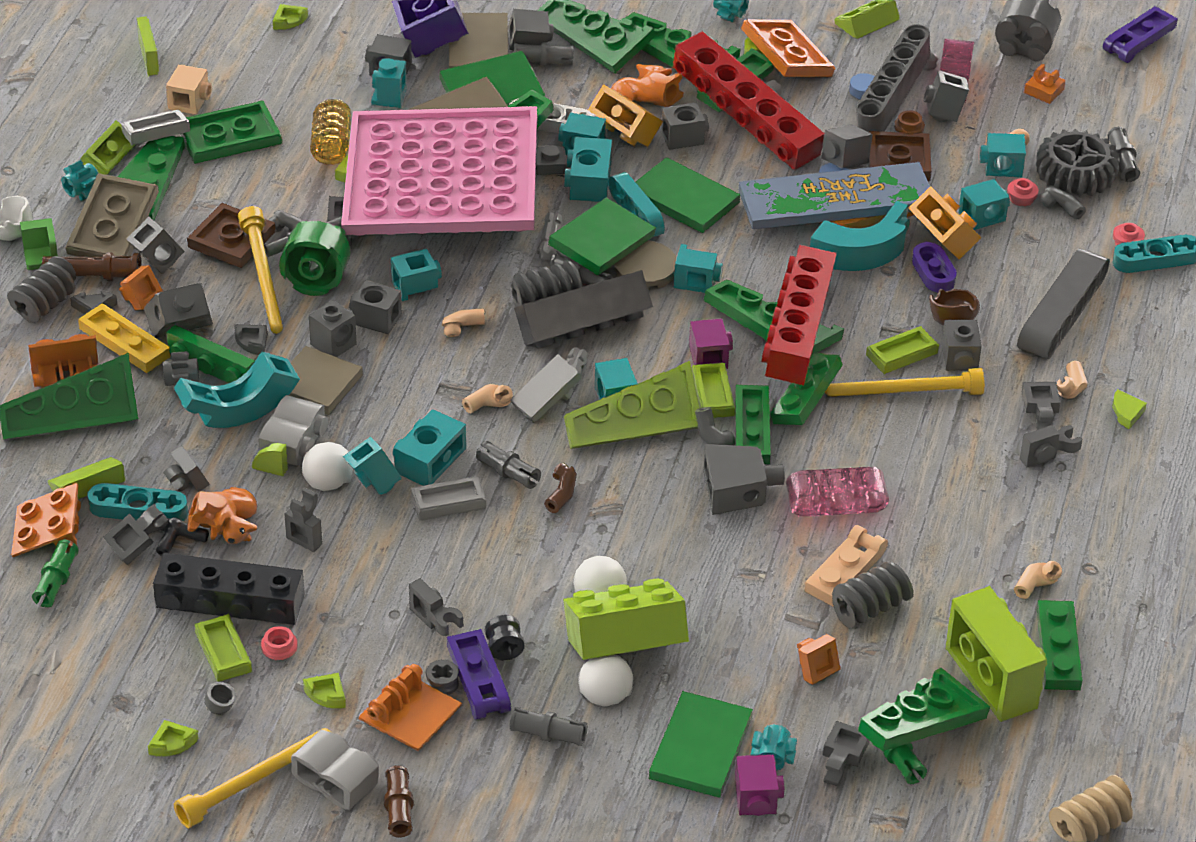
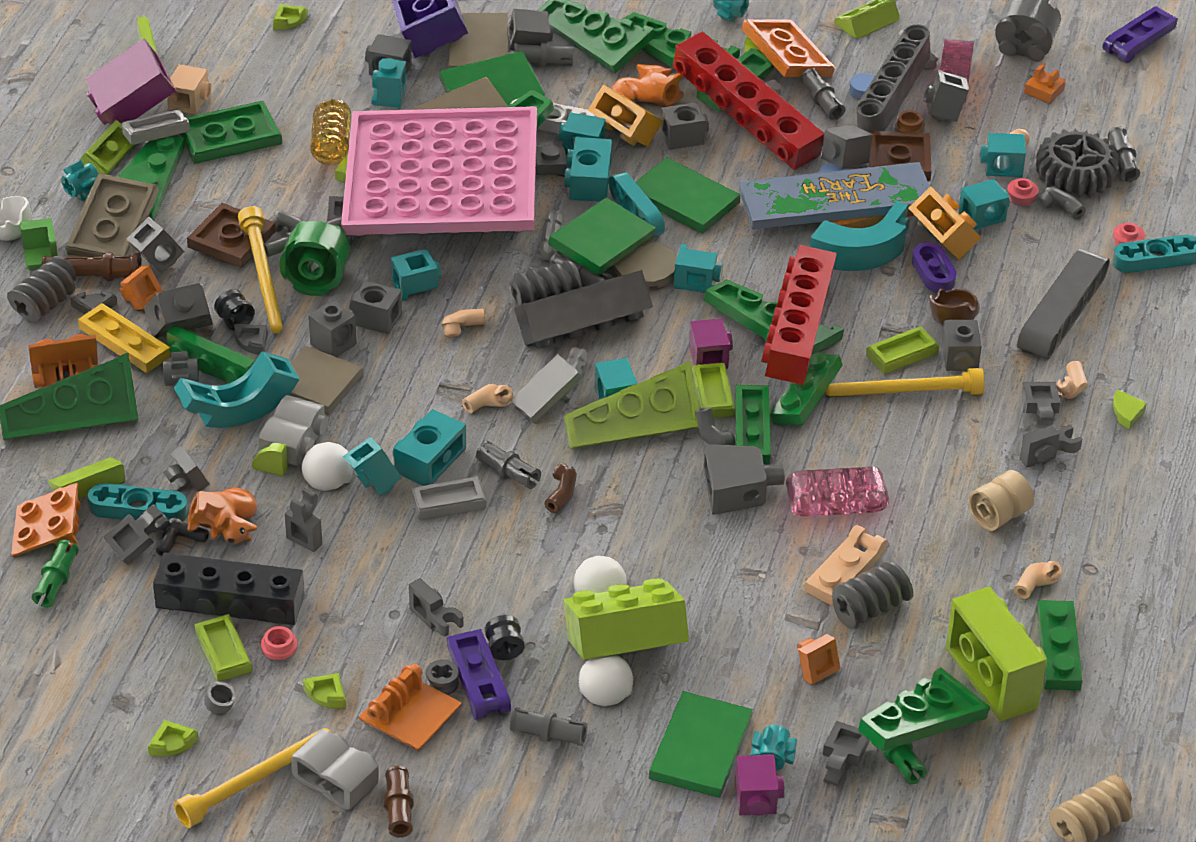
none -> brick [85,39,176,125]
none -> black wheel [214,289,255,330]
none -> dark grey pin [800,68,846,120]
none -> tan wheel [968,470,1034,531]

